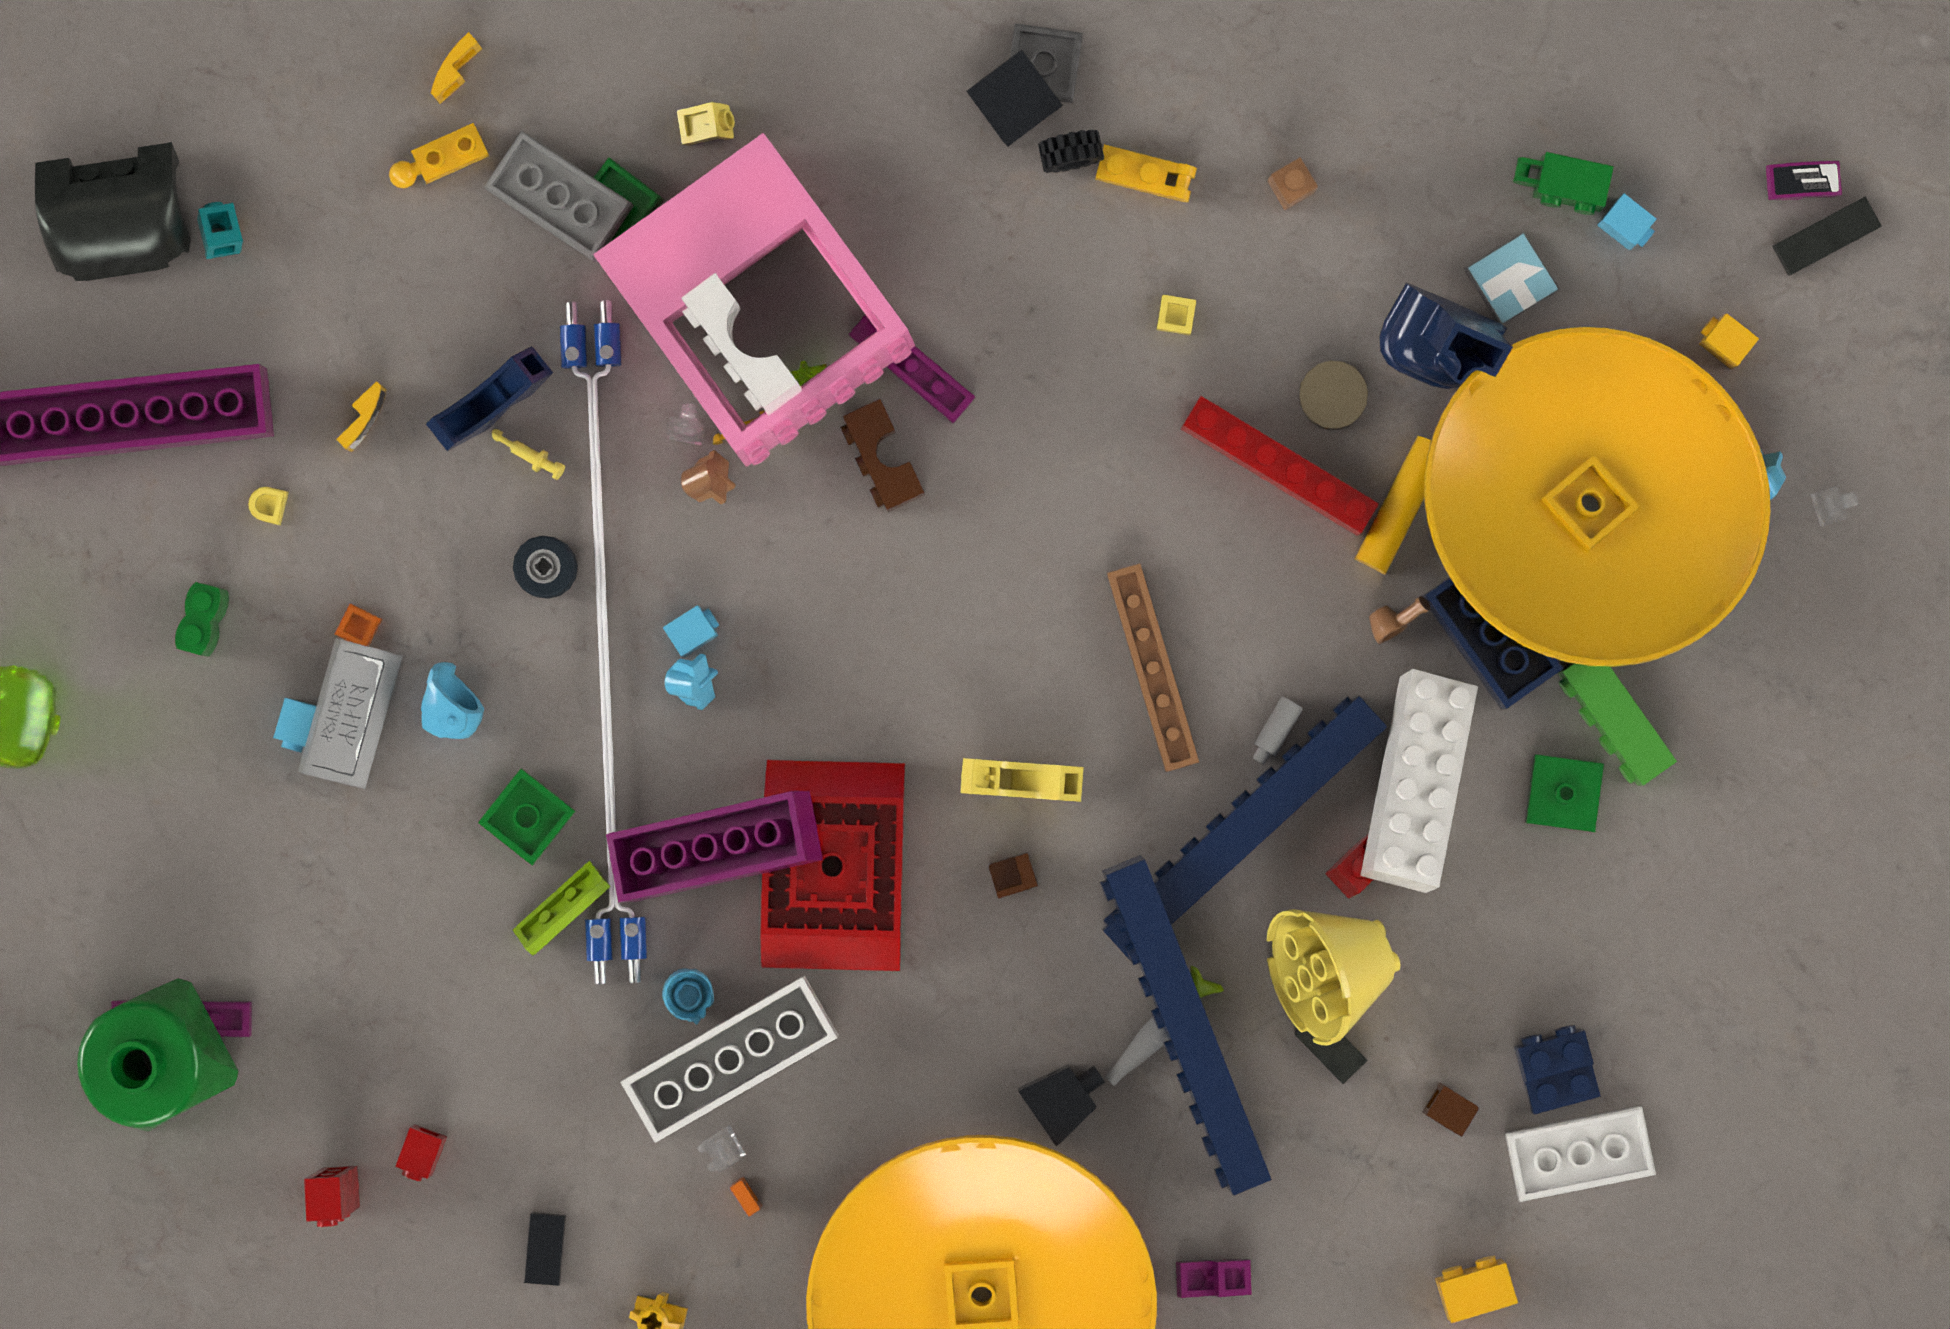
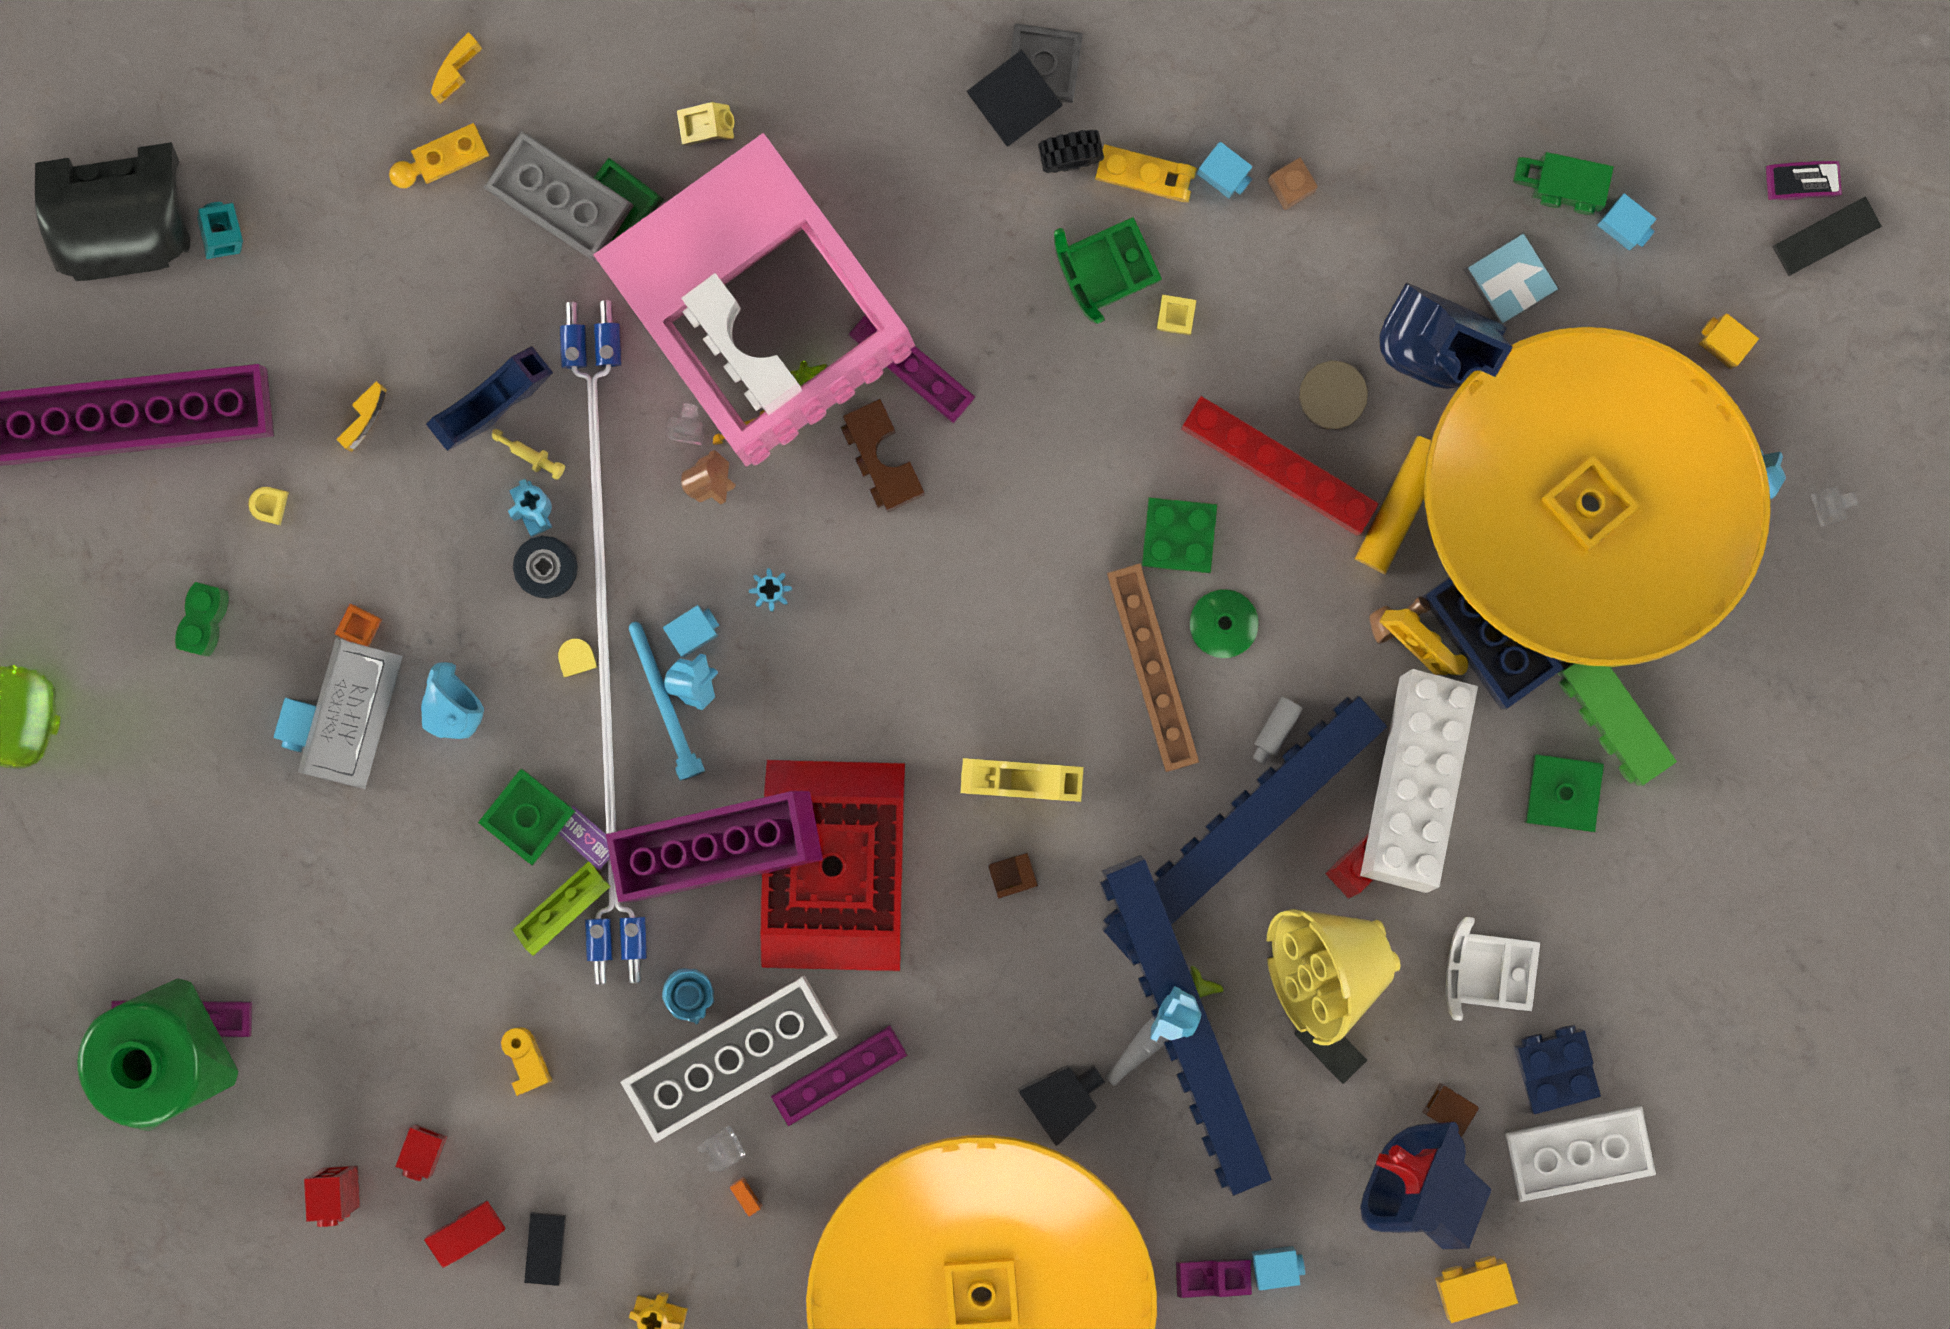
none -> red slope [424,1200,506,1268]
none -> yellow leg [501,1027,553,1096]
none -> medium azure piece [508,479,552,537]
none -> light yellow tile [558,639,598,678]
none -> medium lavender sticker [559,805,610,870]
none -> medium azure piece [629,622,705,781]
none -> medium azure gear [749,568,793,612]
none -> magenta tile [771,1025,908,1126]
none -> green piece [1054,217,1162,324]
none -> green plate [1141,497,1218,574]
none -> medium azure piece [1150,986,1201,1042]
none -> green dish [1190,589,1259,658]
none -> medium azure brick [1197,142,1253,199]
none -> medium azure brick [1252,1246,1305,1290]
none -> dark blue piece [1360,1122,1492,1249]
none -> yellow plate [1379,609,1468,675]
none -> white piece [1445,917,1540,1021]

